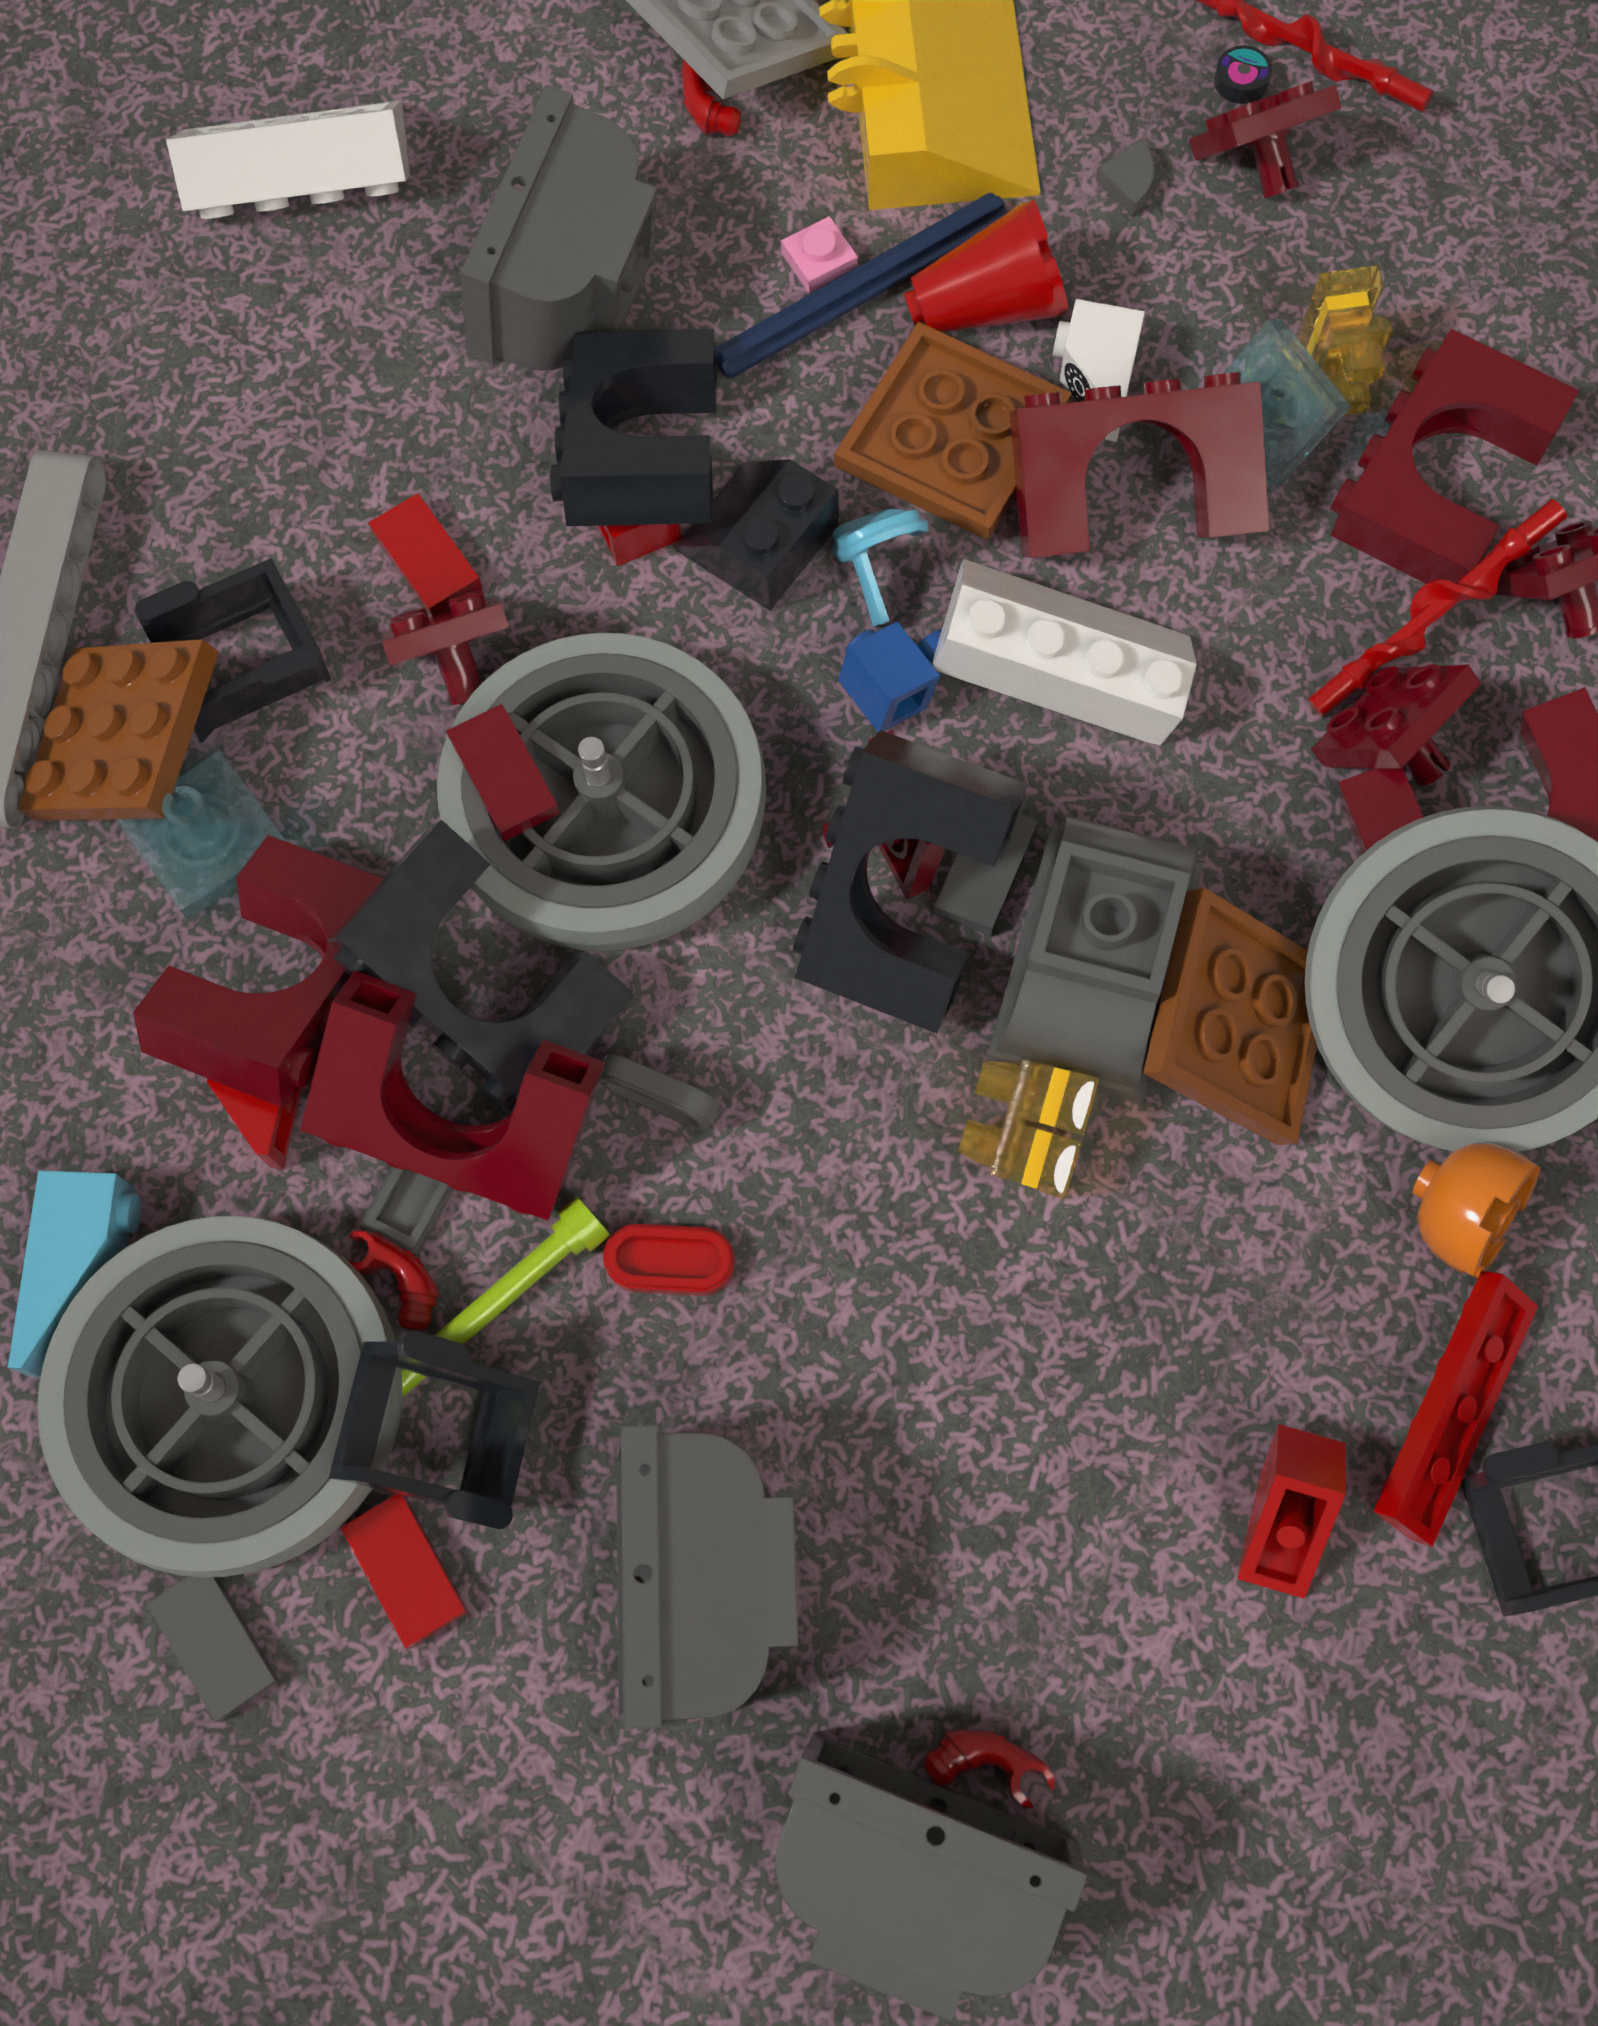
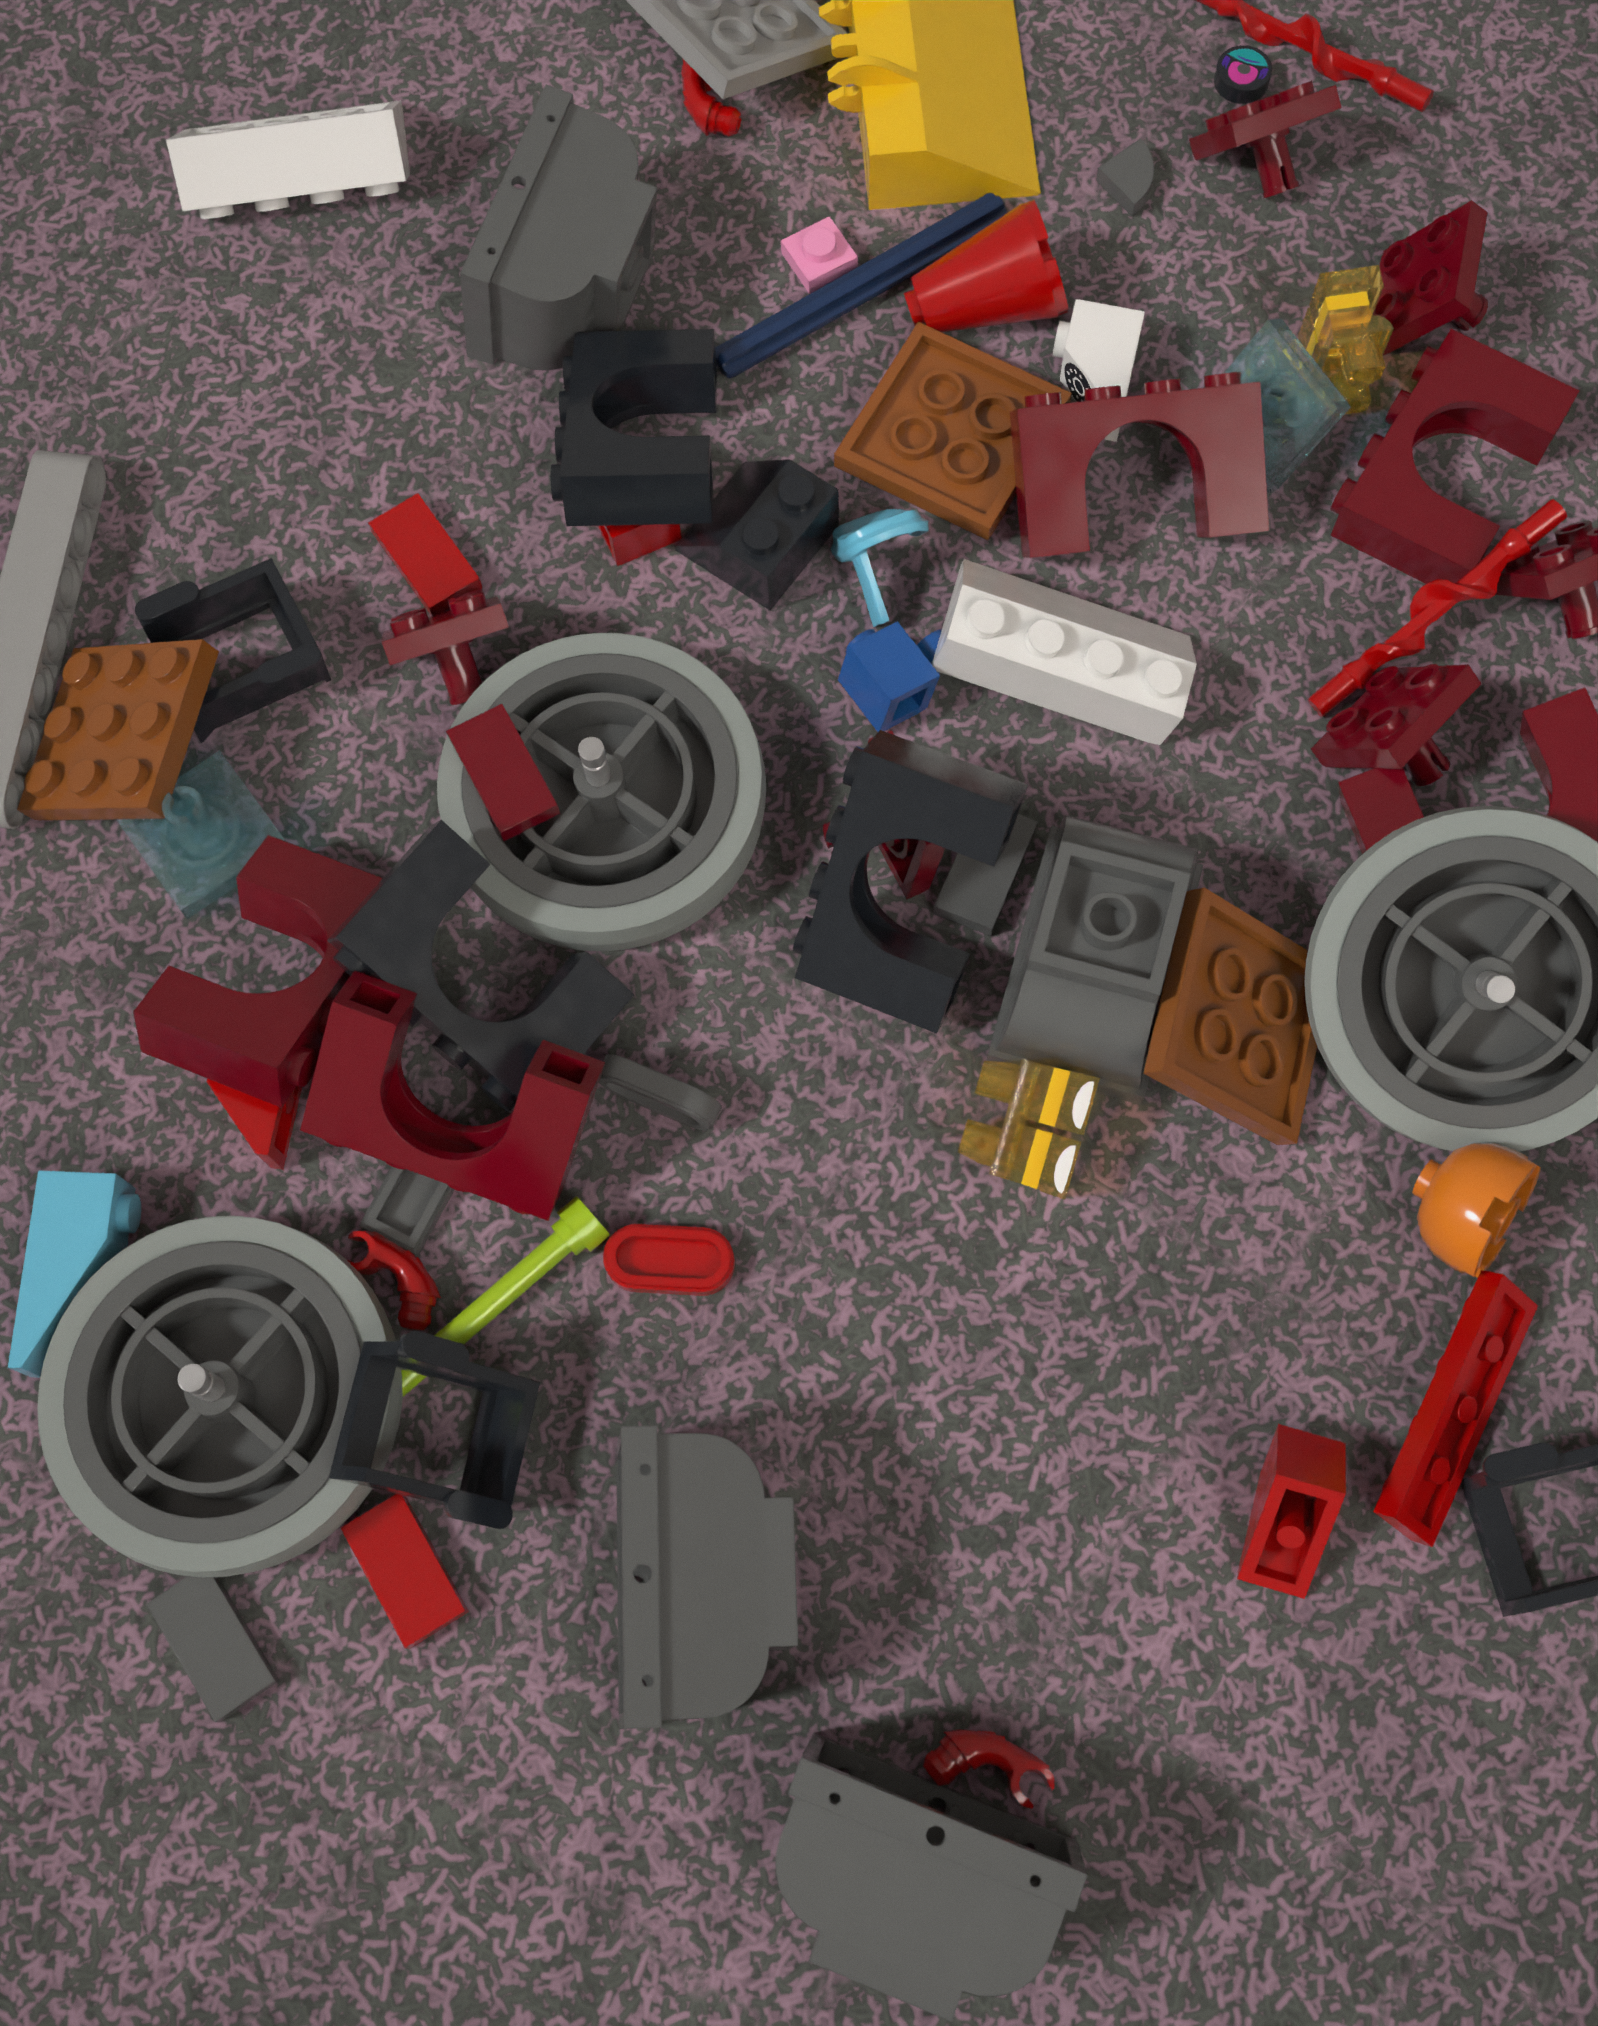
none -> dark red plate [1366,200,1488,355]

